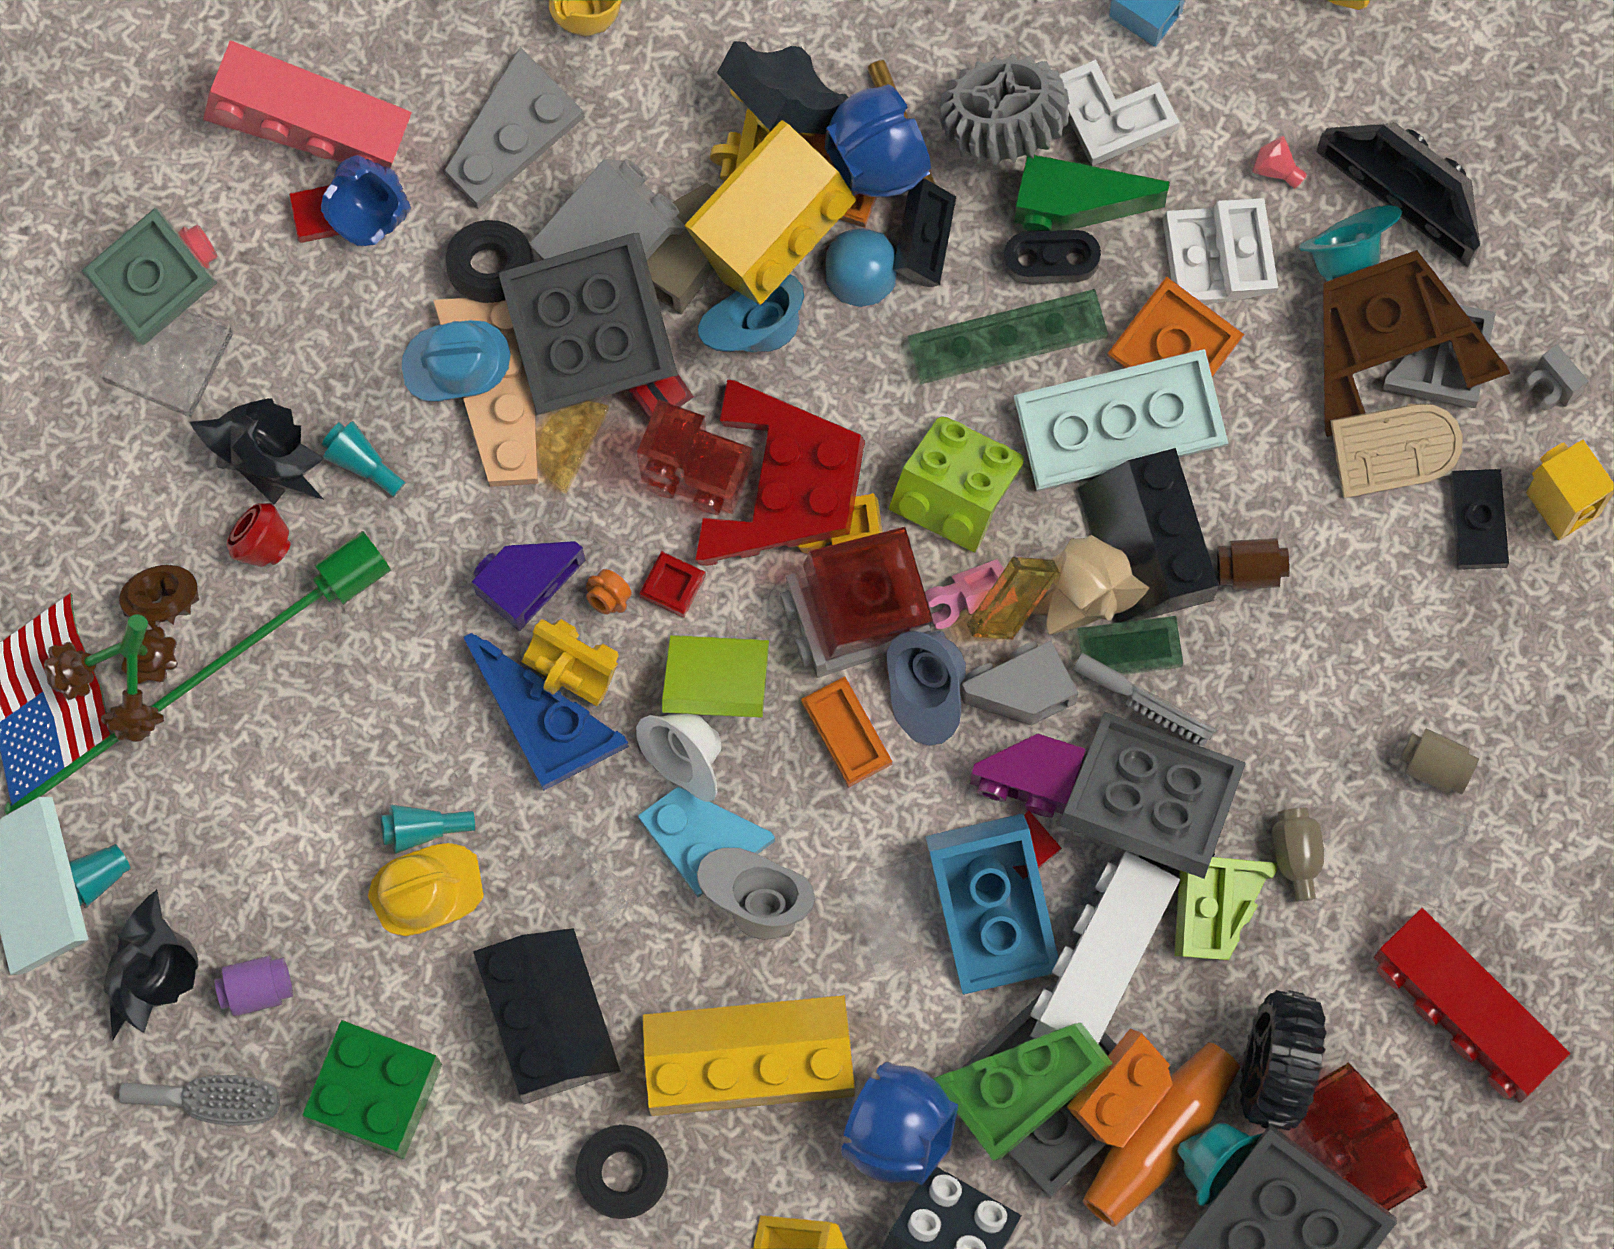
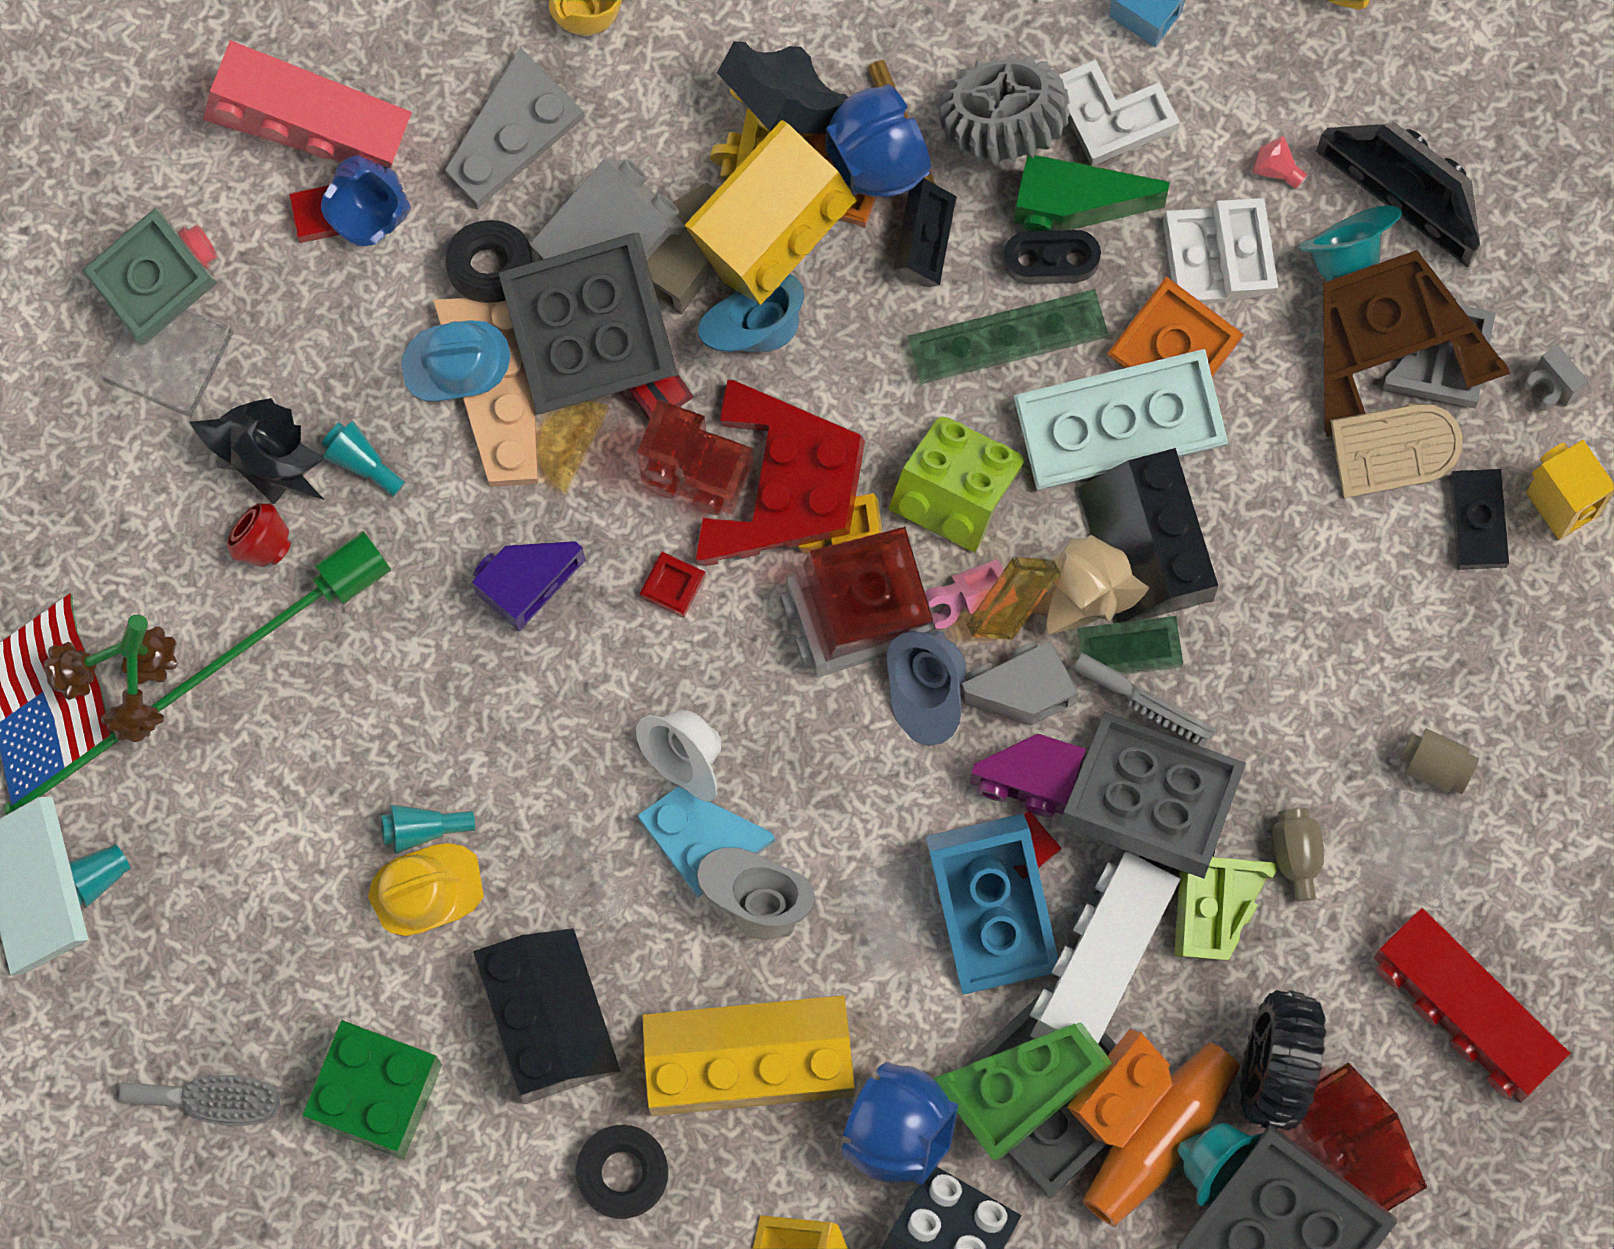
black hair [104,889,199,1040] -> none
reddish brown gear [119,565,199,630] -> none
medium lavender brick [215,955,293,1017] -> none
blue wing [463,633,629,791] -> none
yellow hips [521,619,619,706] -> none
orange plate [586,569,632,615] -> none
lime tile [662,635,769,718] -> none
orange tile [801,676,893,788] -> none
dark azure hair [825,228,897,307] -> none
reddish brown brick [1217,538,1290,590] -> none

